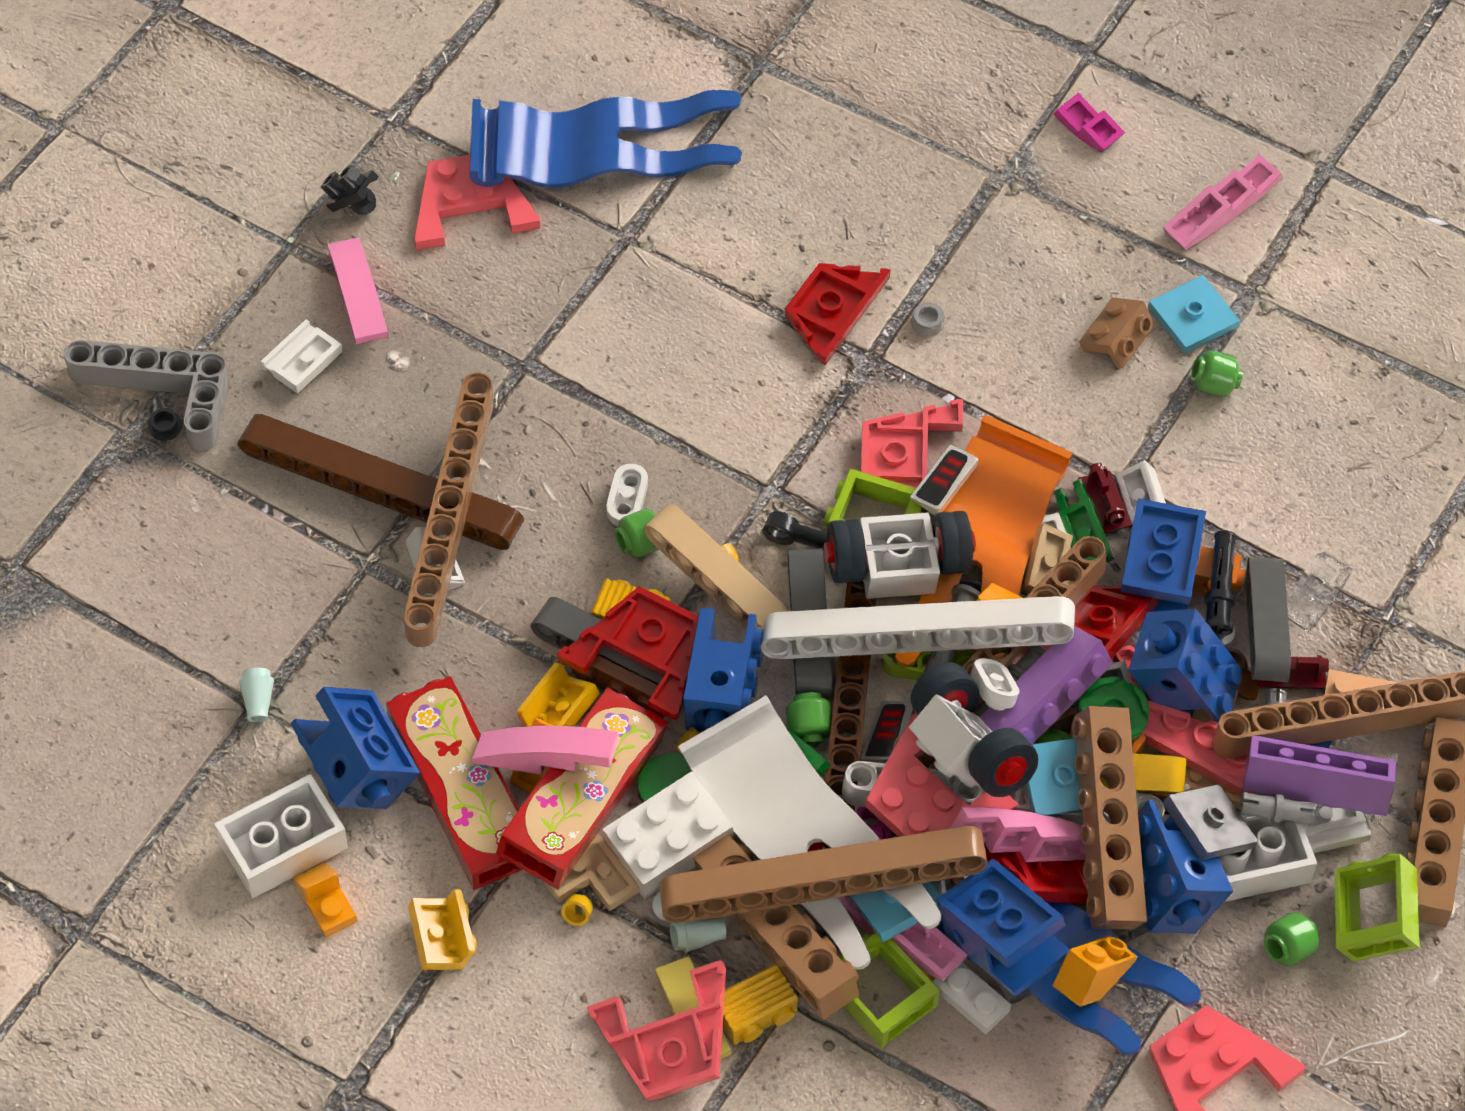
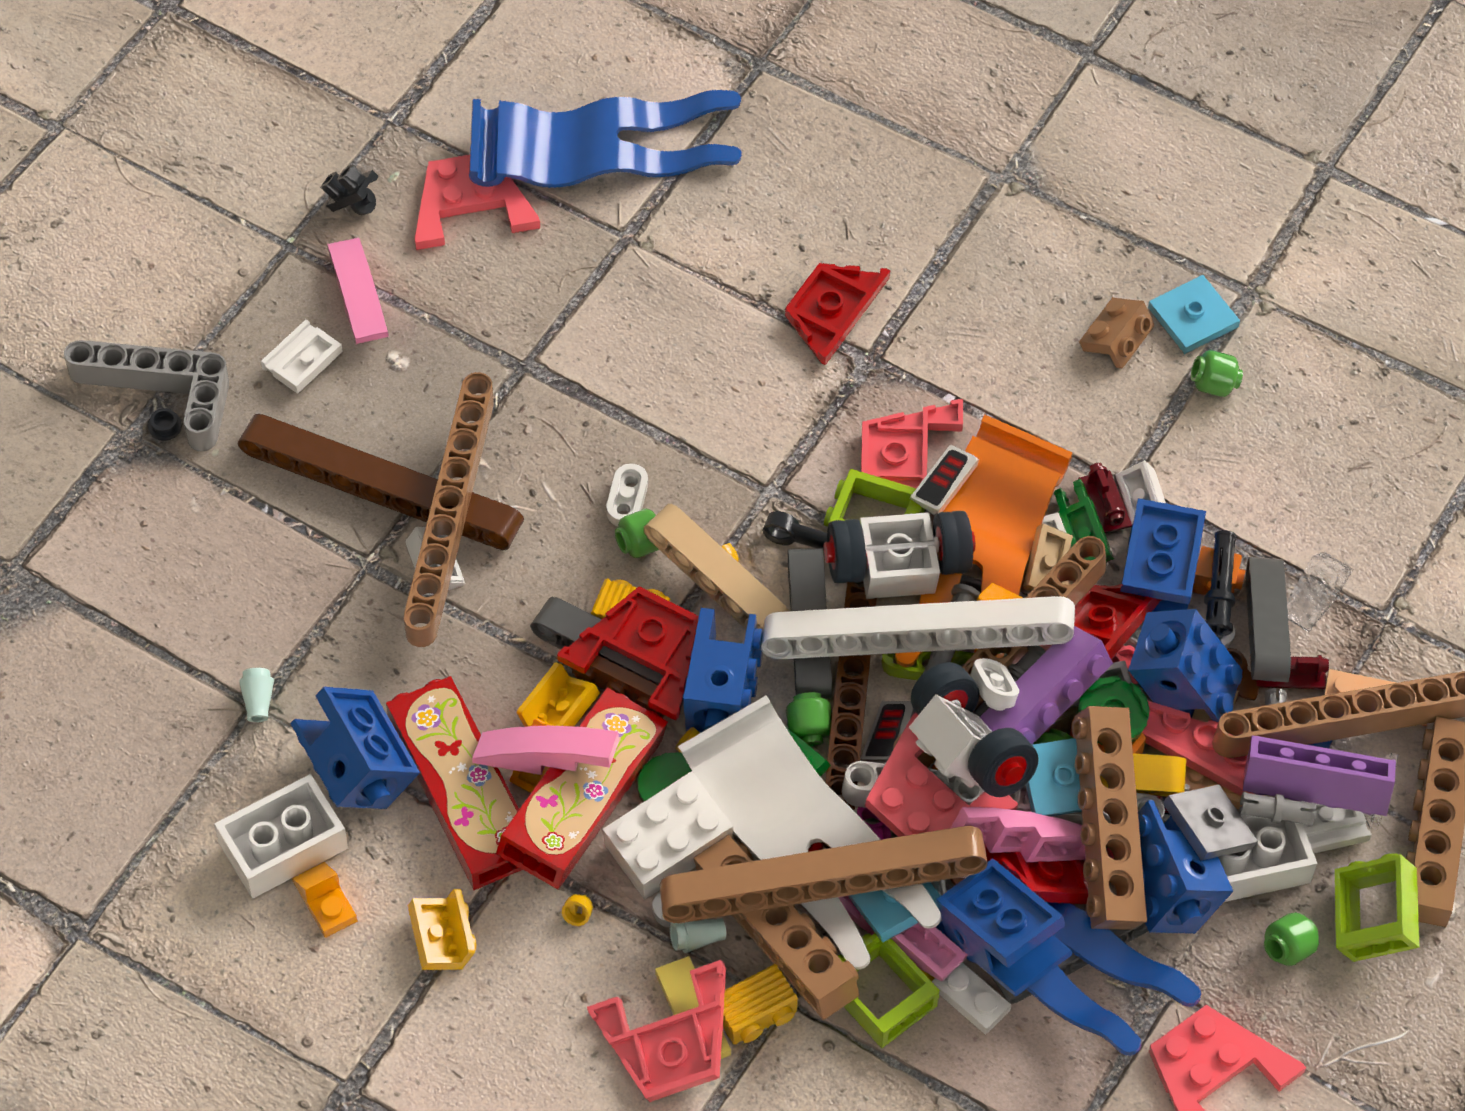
tan plate [542,833,639,911] -> none
light grey tile [911,303,945,336] -> none
light orange slope [1052,935,1138,1007] -> none
dark pink slope [1053,92,1125,152] -> none
bright pink slope [1163,154,1283,250] -> none

